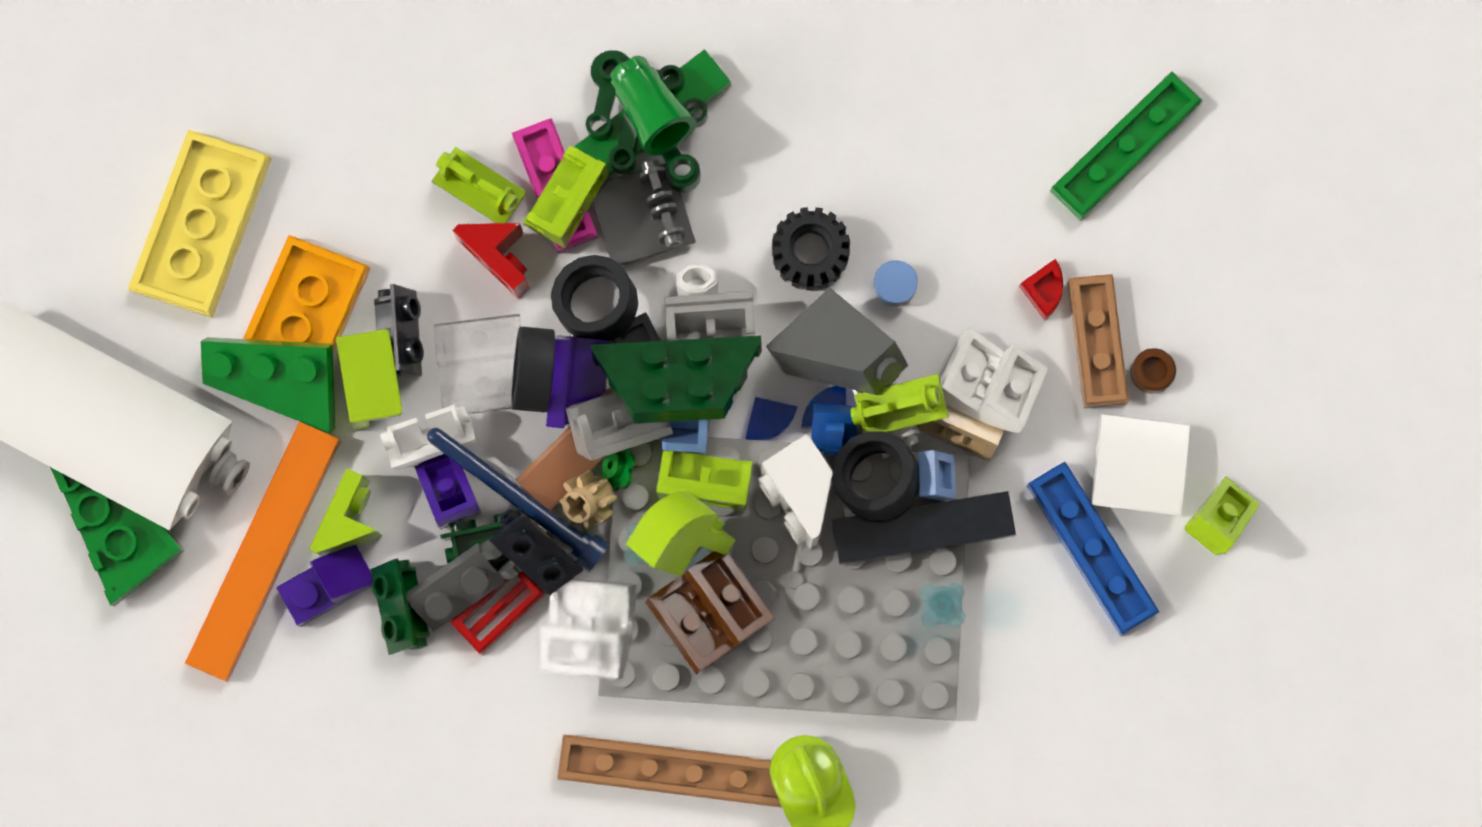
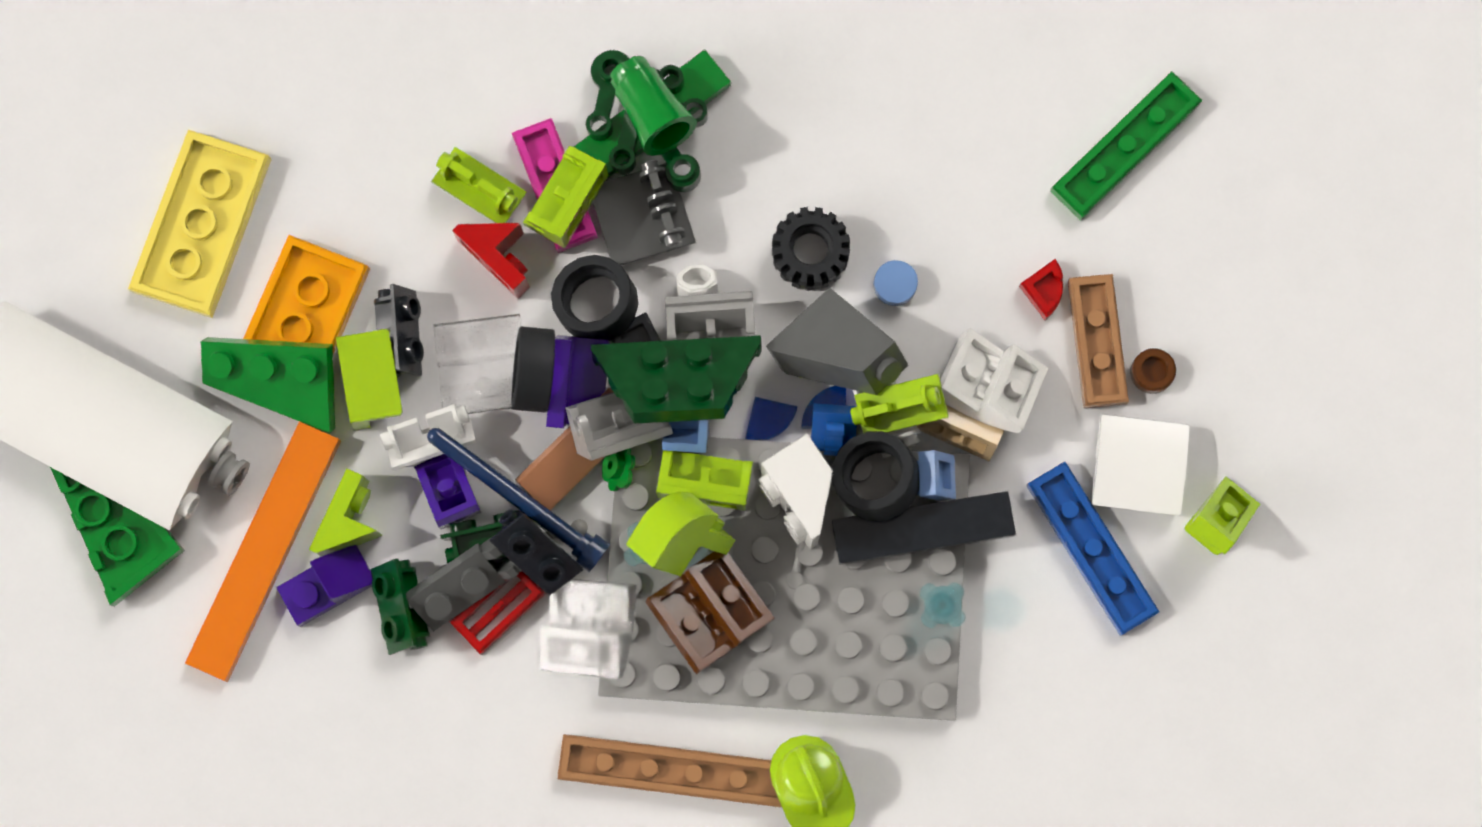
tan gear [559,470,617,529] -> none

